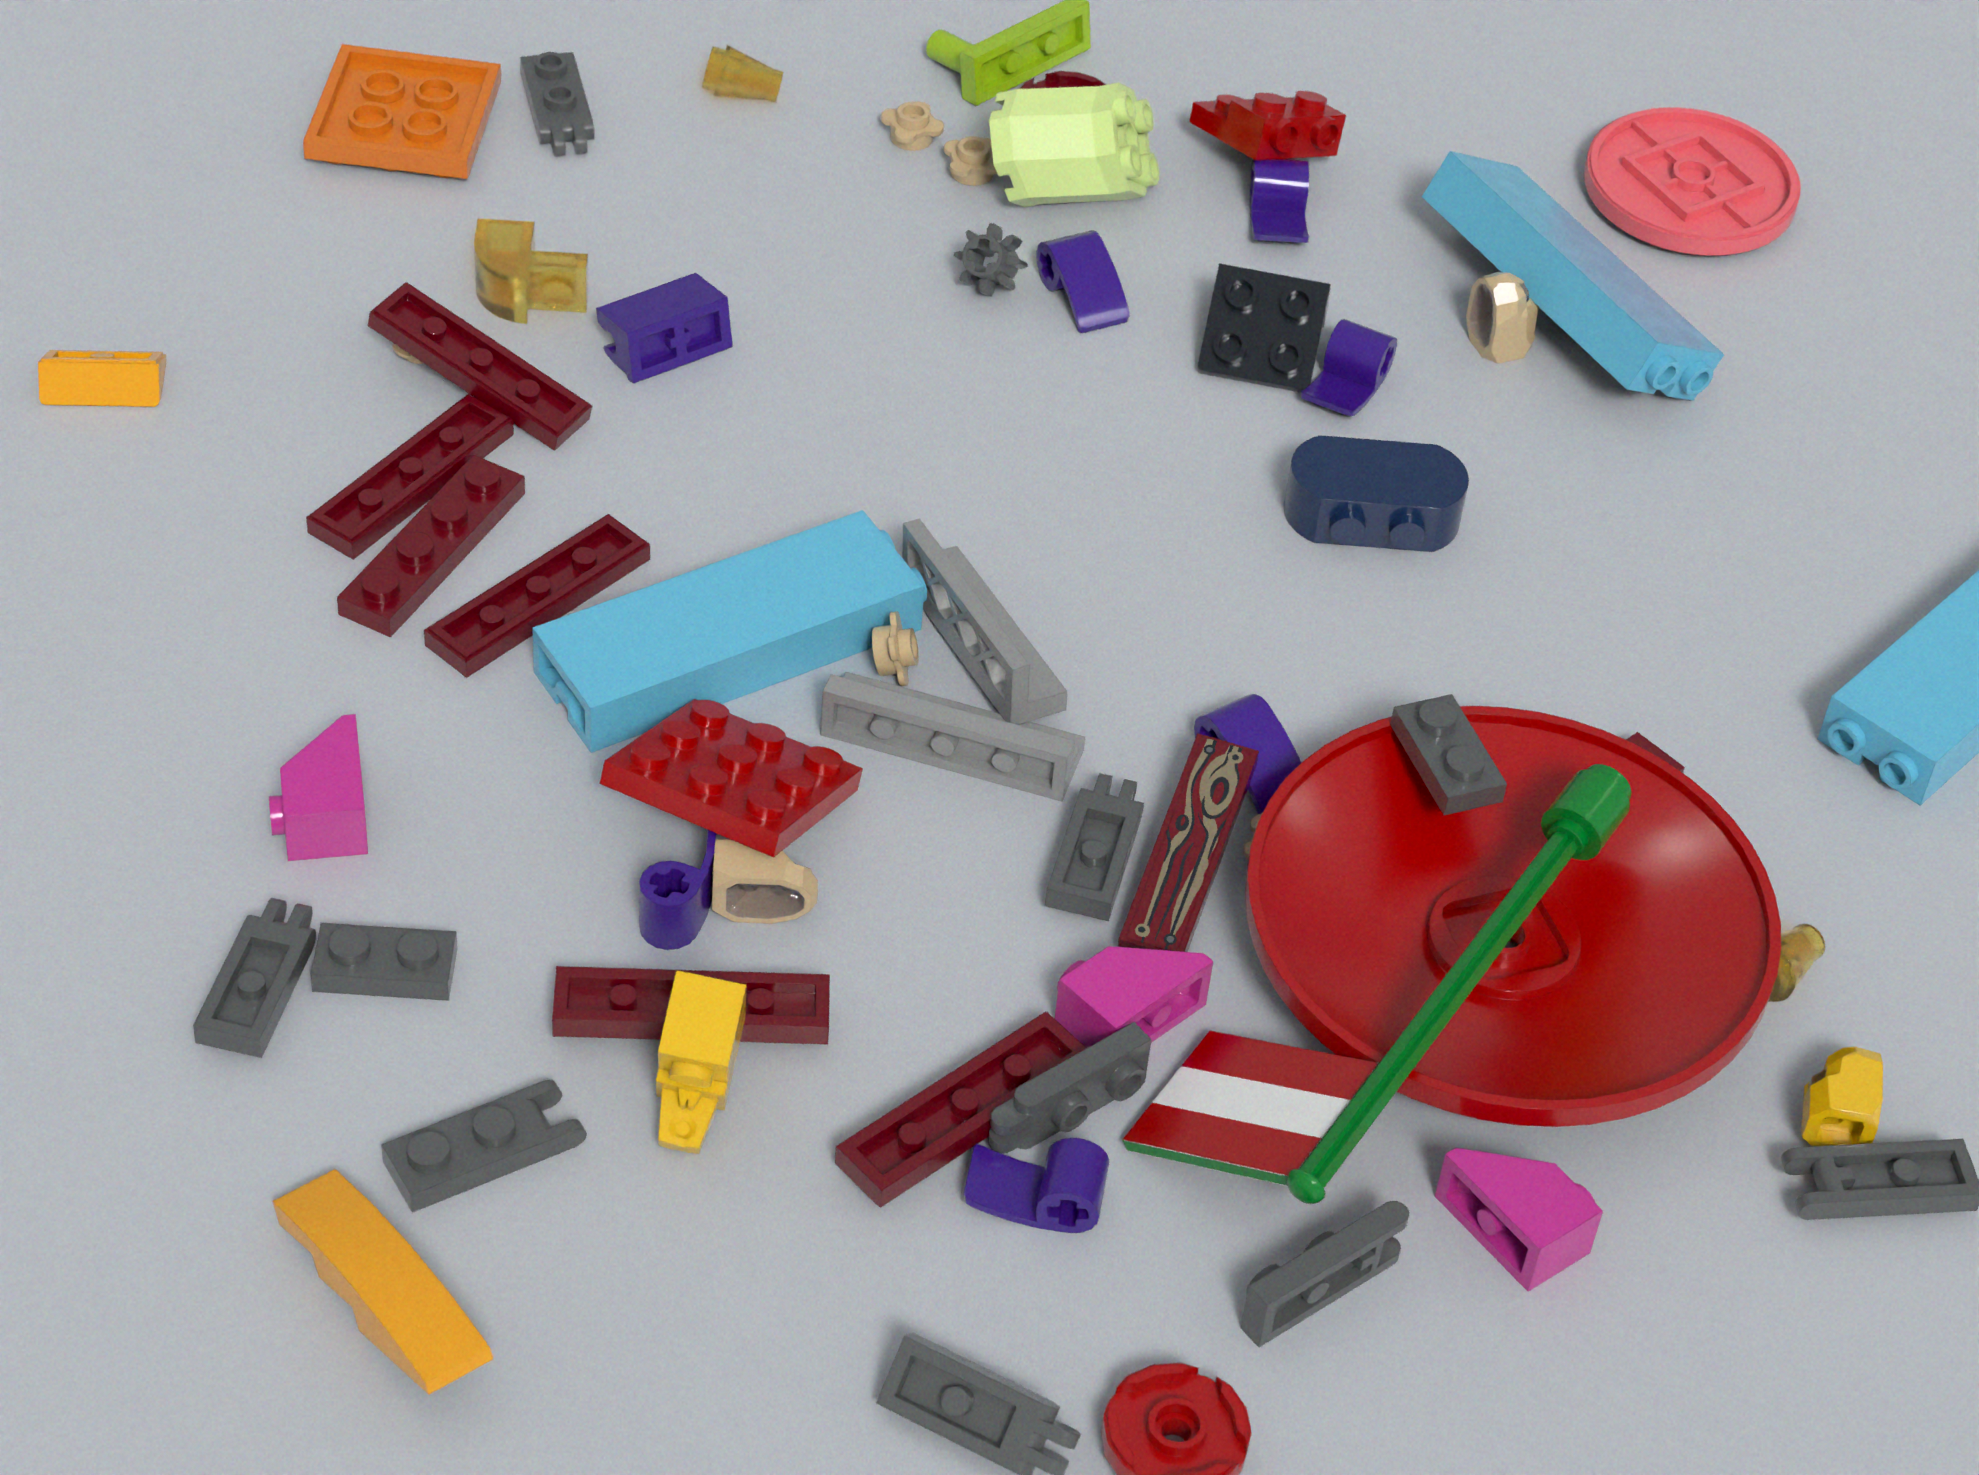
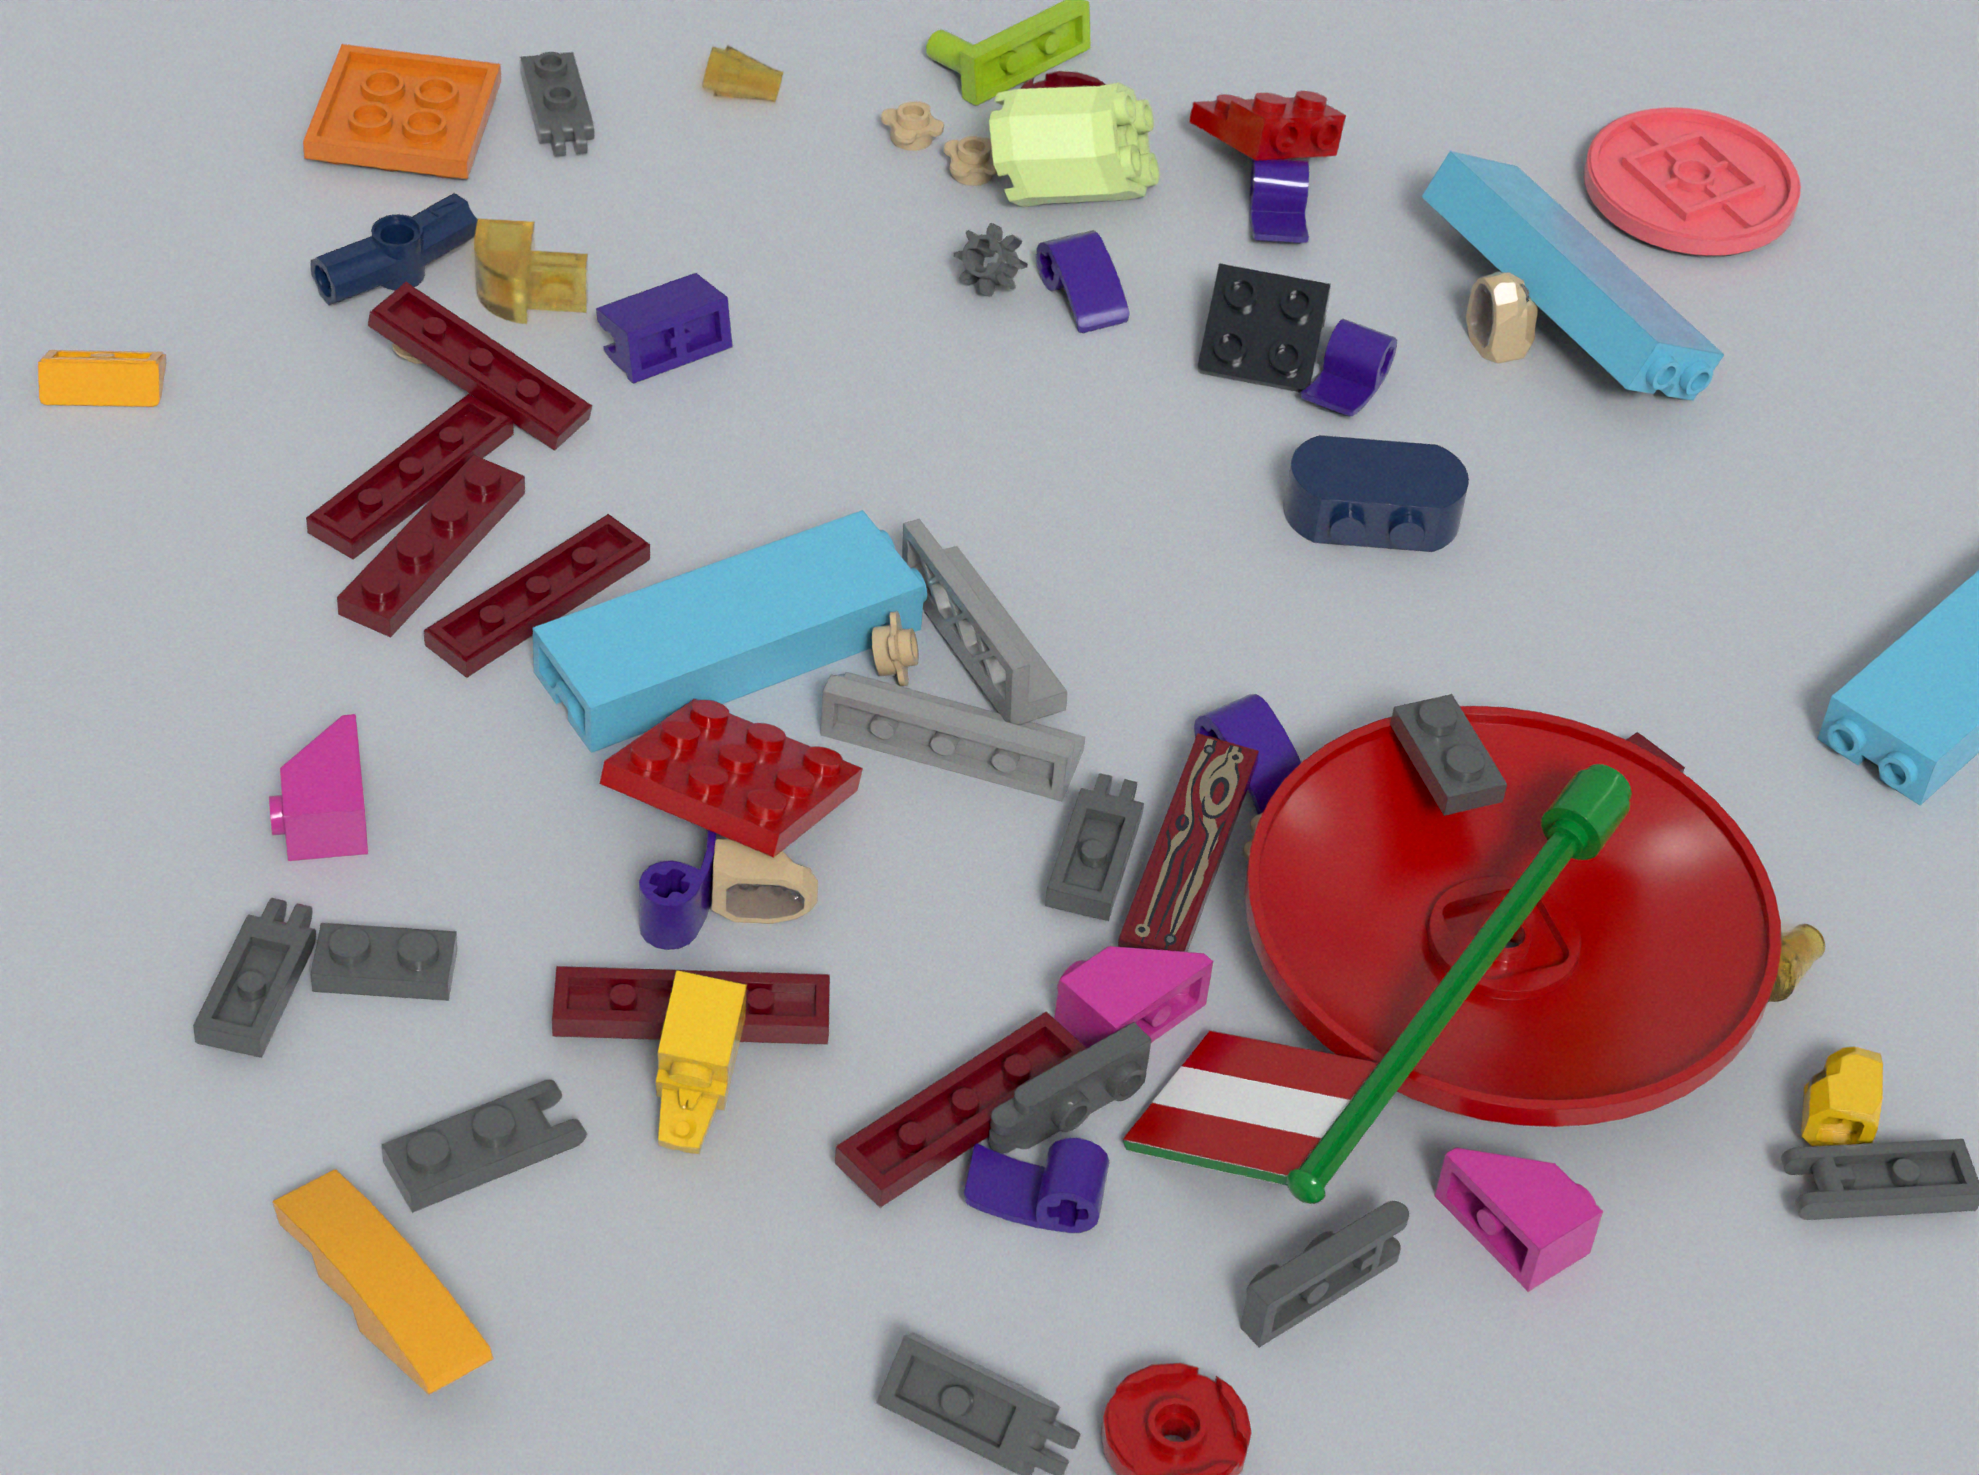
none -> dark blue piece [310,193,479,305]

